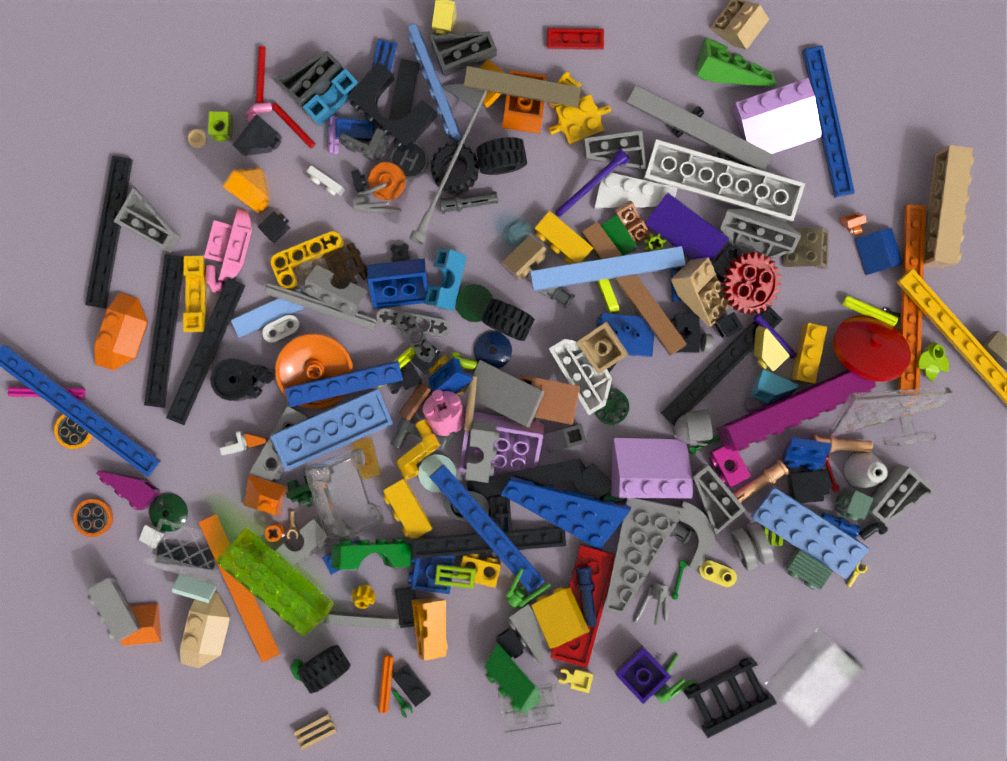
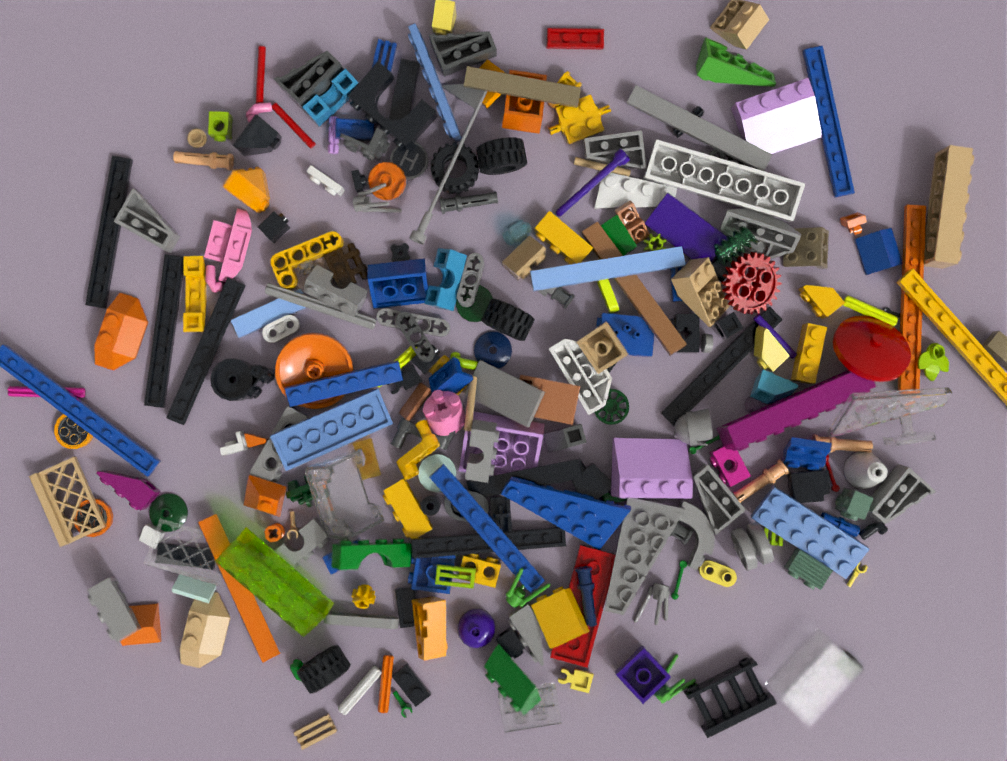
none -> tan fence [29,457,107,547]
none -> light nougat pin [173,151,234,171]
none -> white axle [338,666,381,715]
none -> black brick [421,495,441,516]
none -> light grey beam [457,253,484,307]
none -> dark purple cylinder [457,609,496,648]
none -> tan bar [574,157,631,177]
none -> clear green piece [713,226,758,266]
none -> yellow slope [798,285,845,319]

